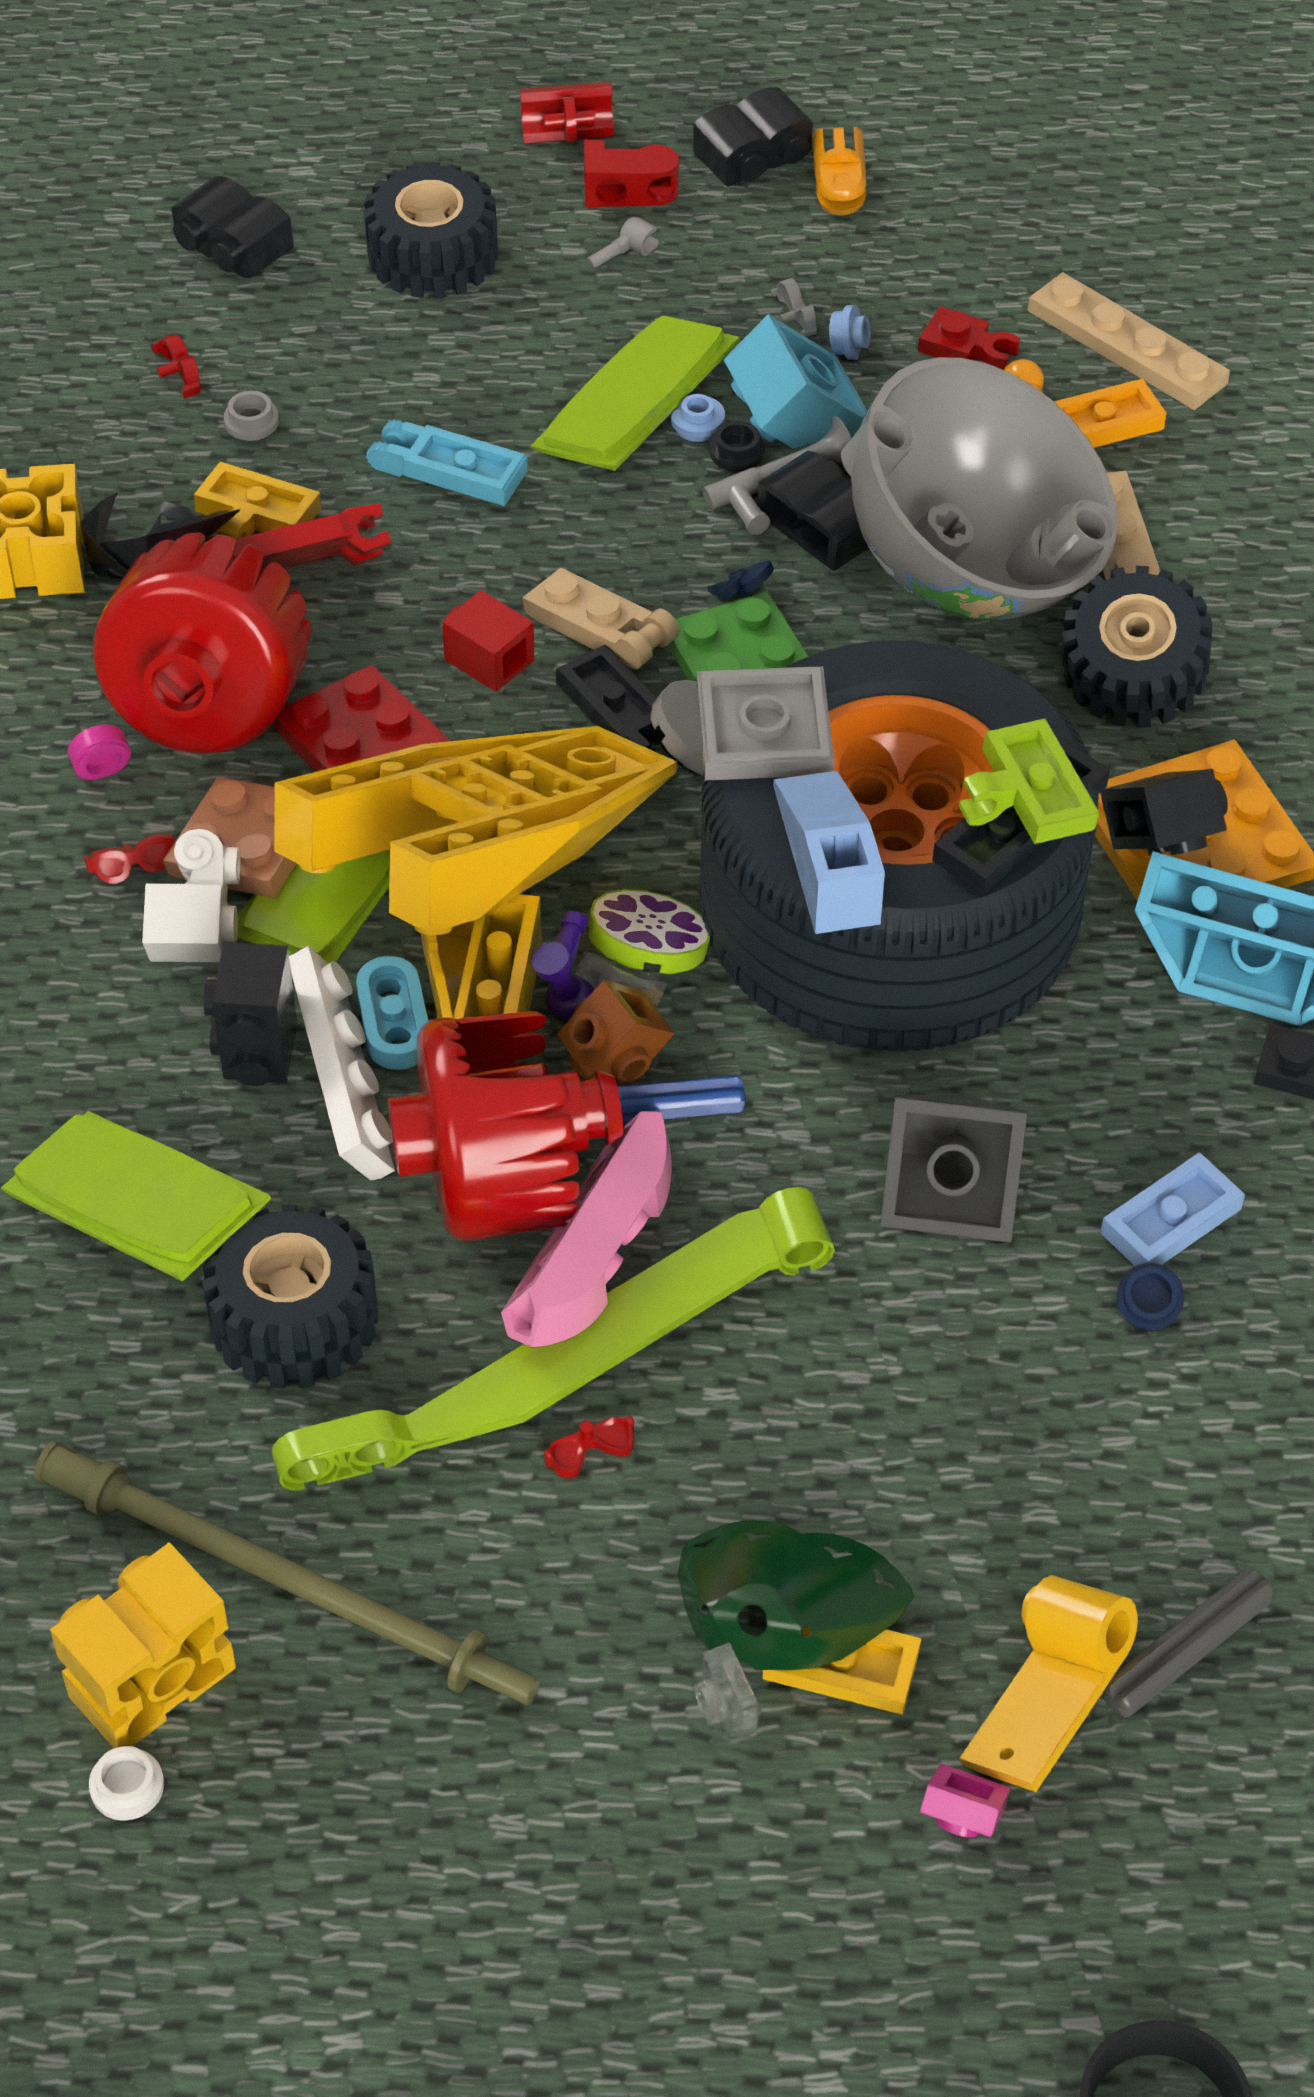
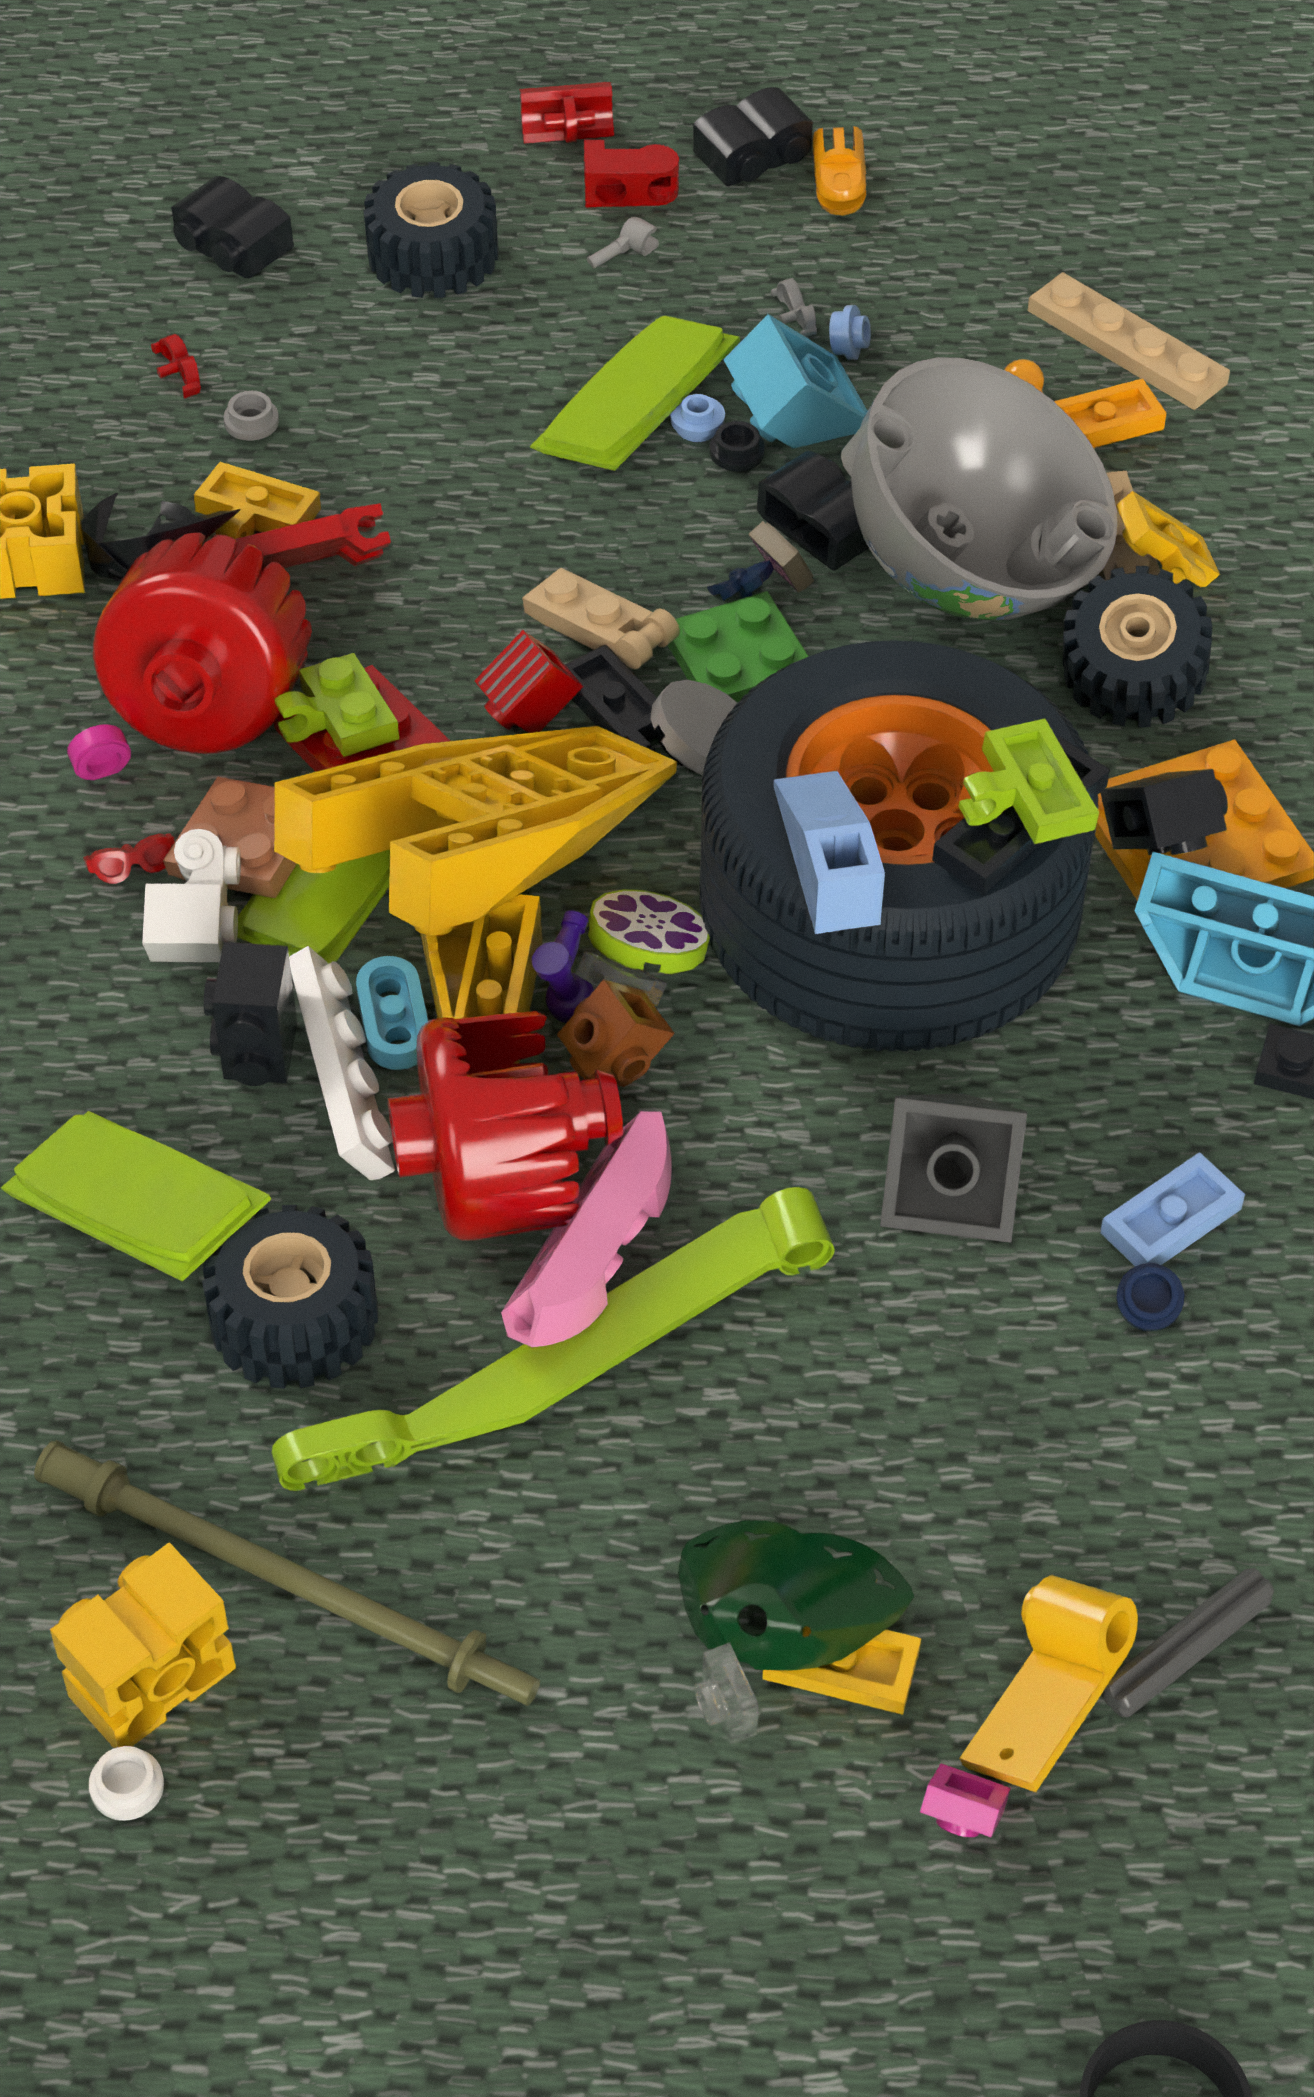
medium azure hinge [366,419,528,506] -> none
red brick [442,590,535,692] -> none
red piece [544,1415,634,1479] -> none
blue axle [617,1075,745,1123] -> none
light grey tile [696,666,834,780] -> none
light grey piece [702,416,851,535] -> none
red plate [918,306,1020,370] -> none
none -> lime plate [275,653,399,757]
none -> red brick [475,630,584,733]
none -> dark tan tile [748,521,814,593]
none -> yellow plate [1116,491,1220,588]

